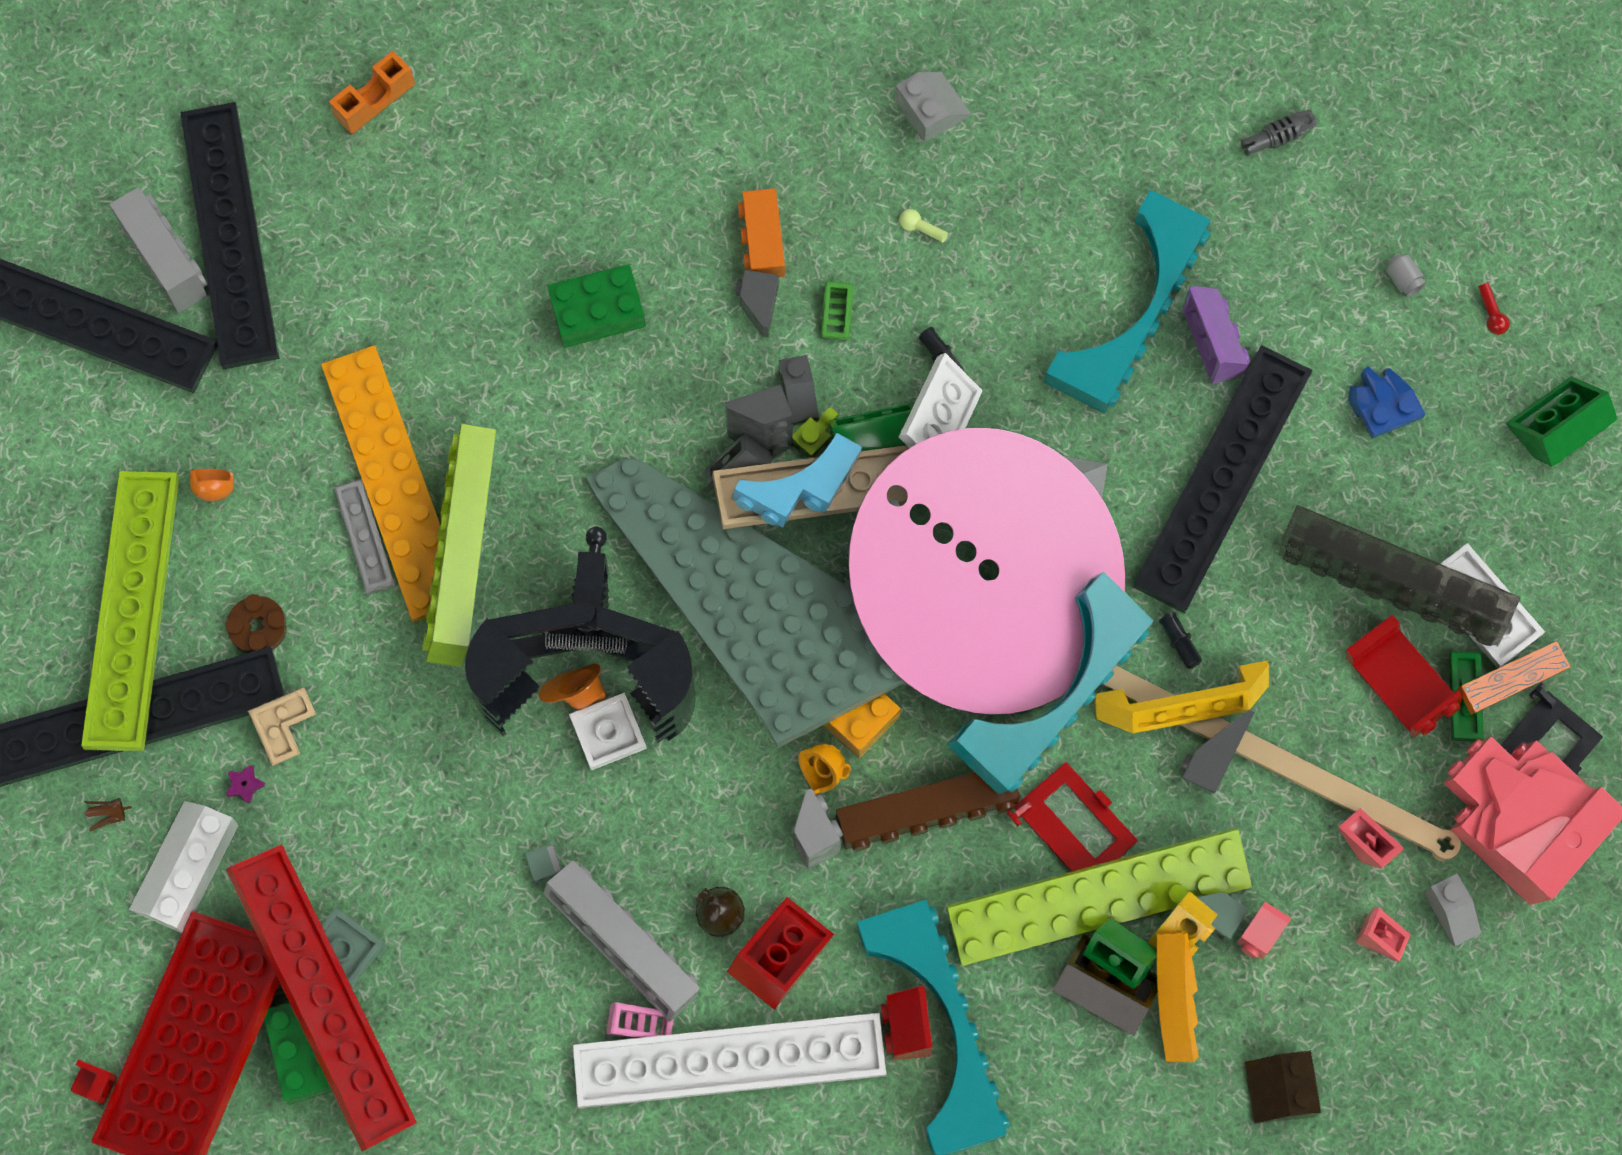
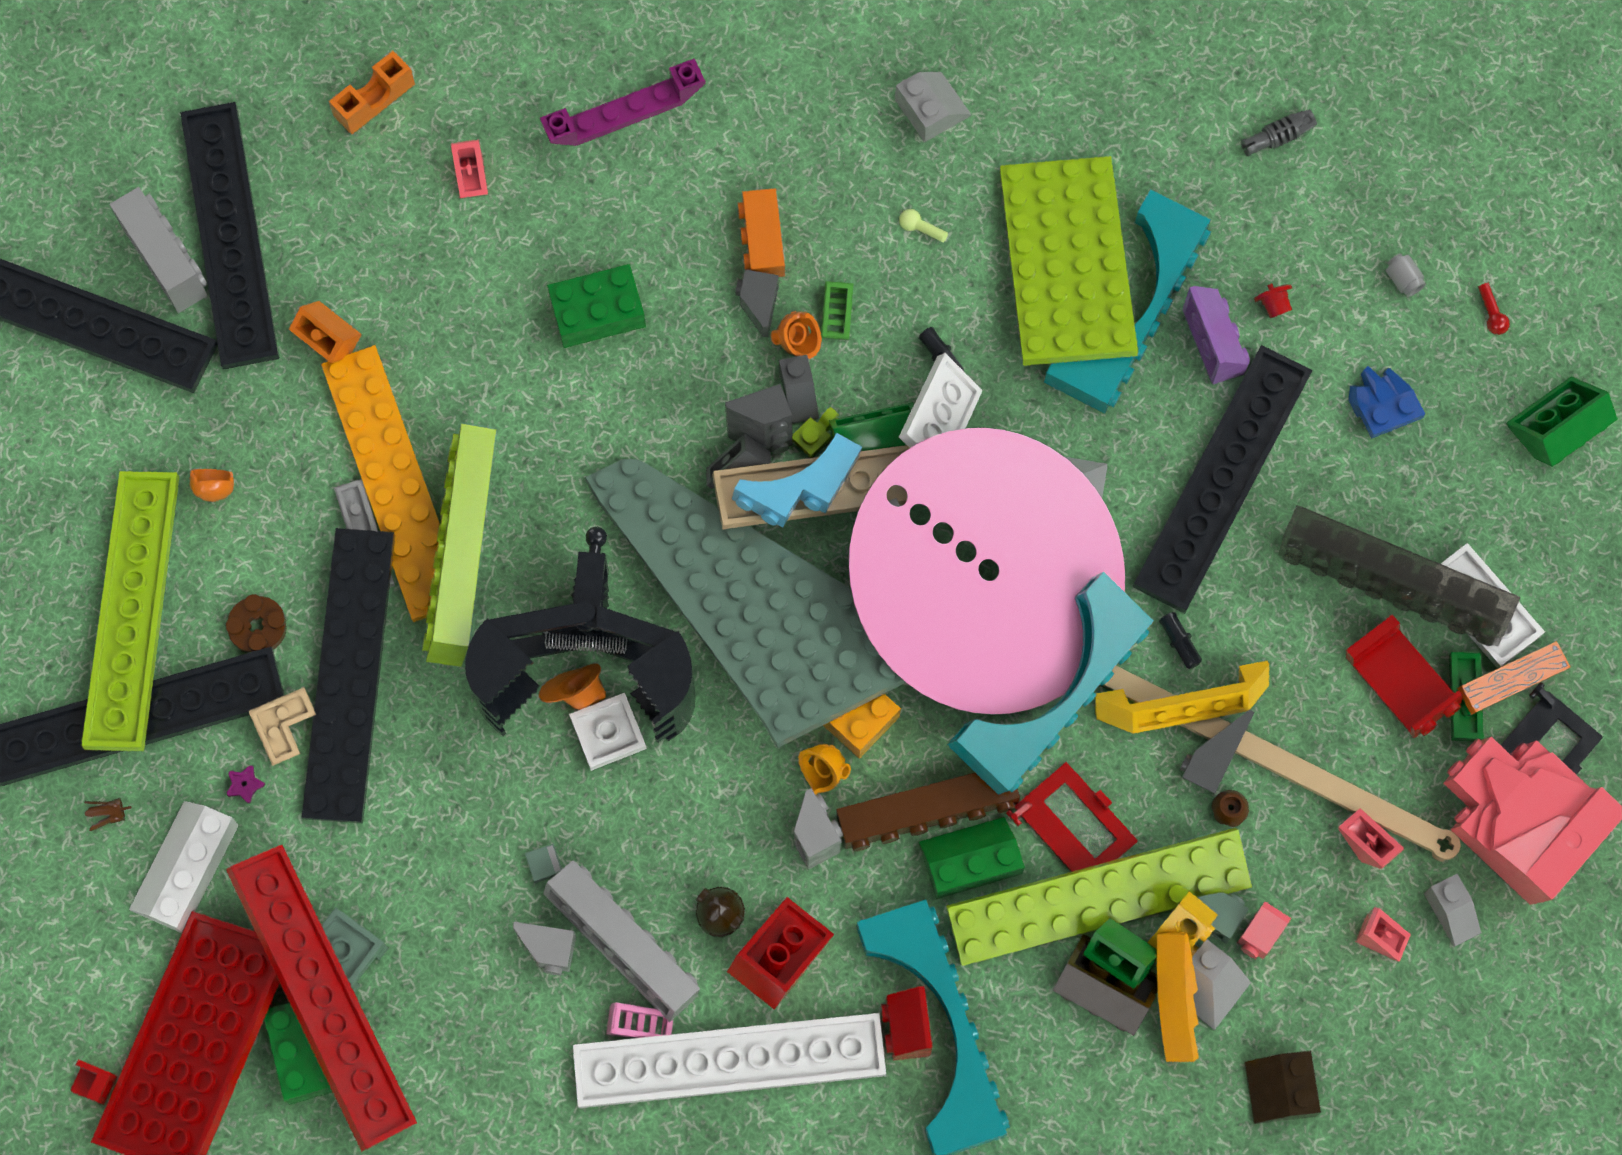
none -> orange brick [289,301,362,363]
none -> black plate [302,528,396,824]
none -> coral slope [451,139,488,198]
none -> light grey slope [513,922,576,975]
none -> magenta slope [540,58,706,146]
none -> orange helmet [771,311,822,359]
none -> green slope [918,817,1025,899]
none -> lime plate [1000,156,1138,366]
none -> light grey slope [1192,939,1251,1030]
none -> reddish brown plate [1211,790,1249,827]
none -> red piece [1254,284,1292,318]

